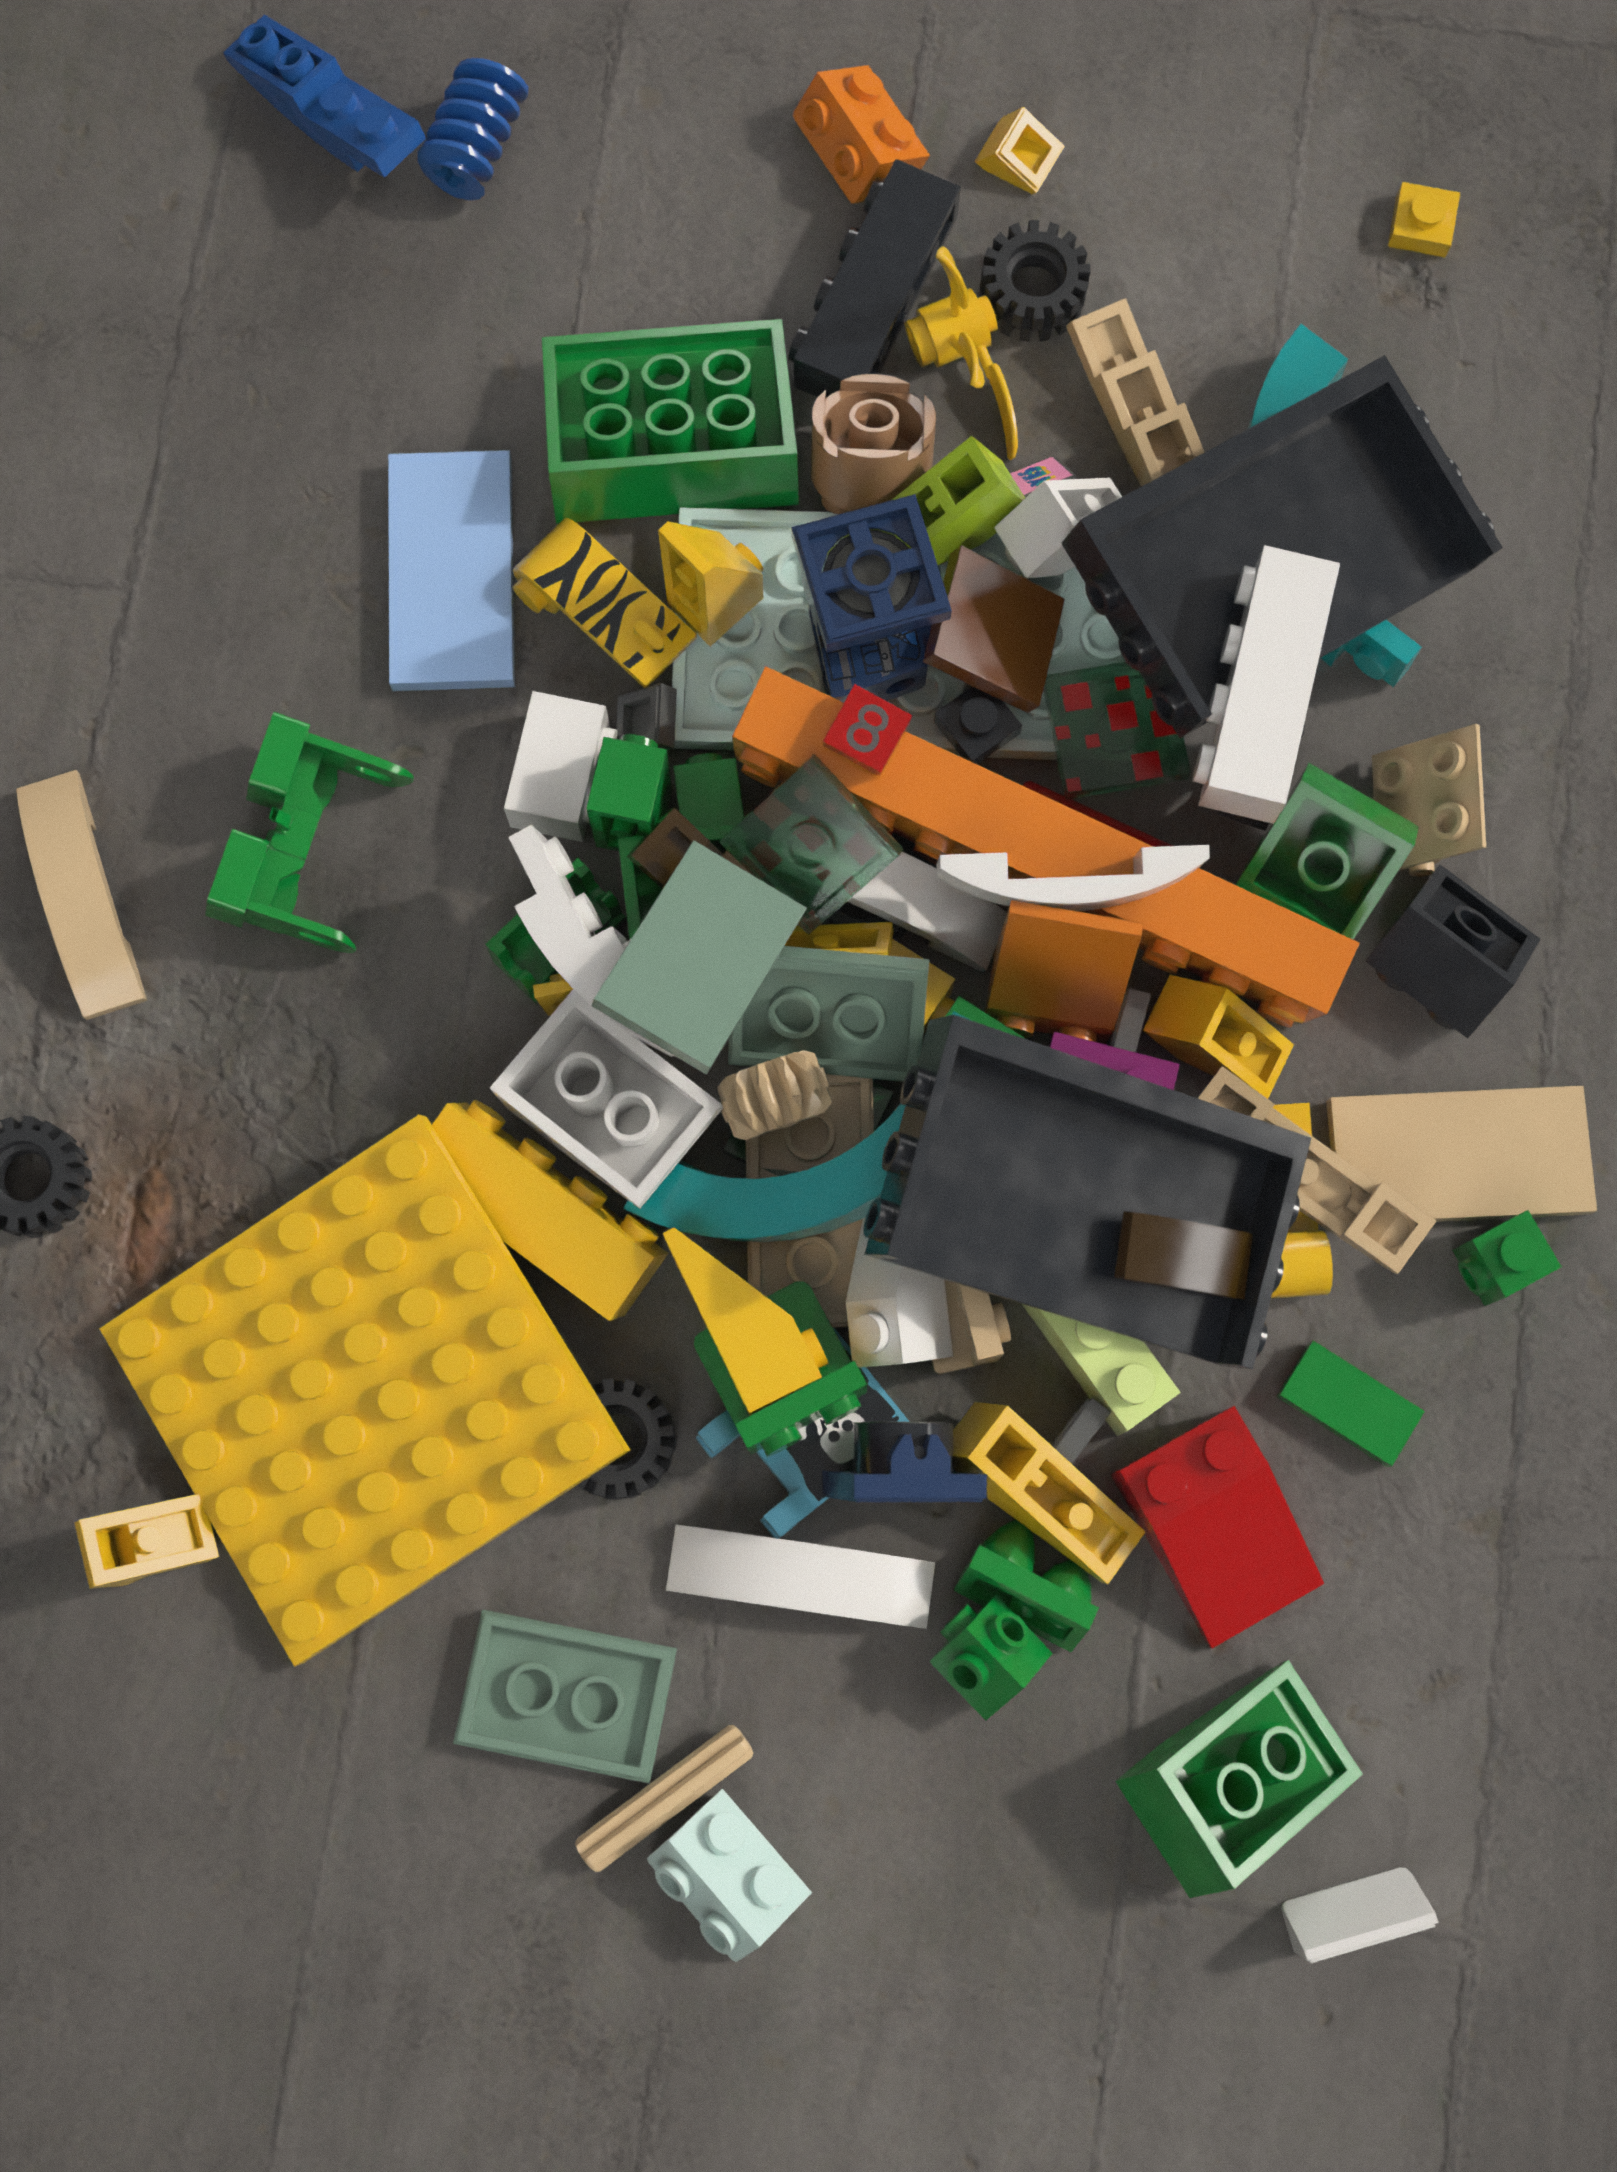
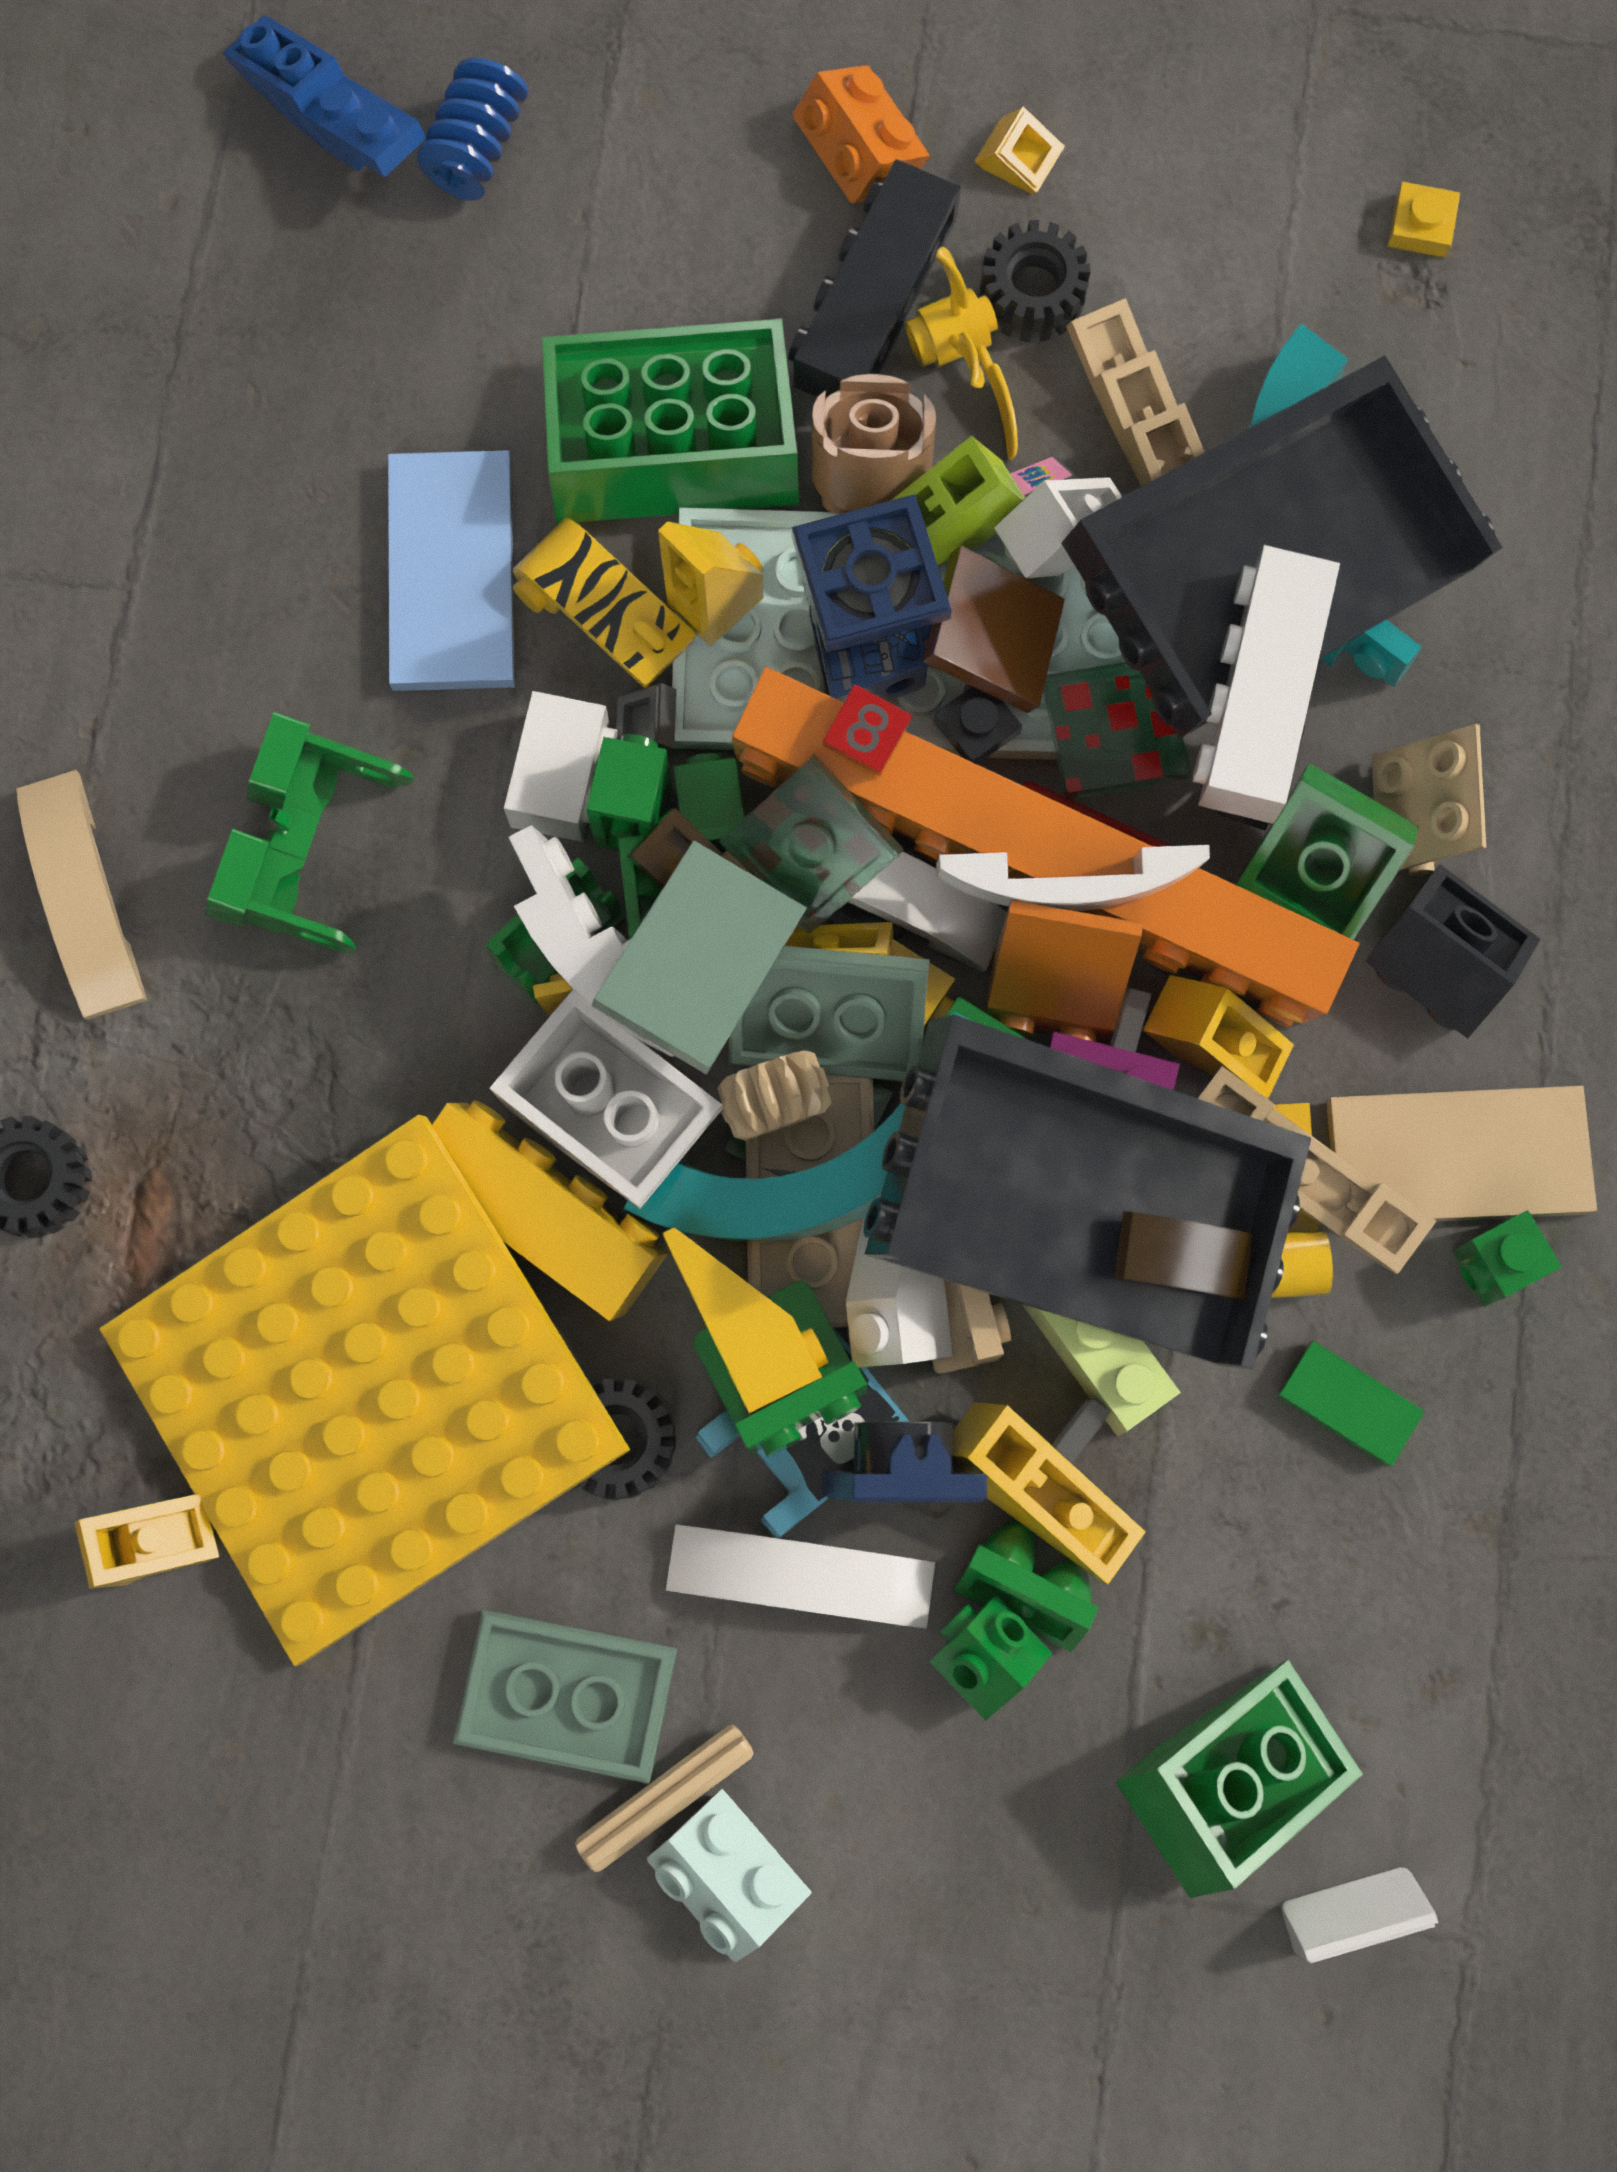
red slope [1110,1405,1325,1649] -> none

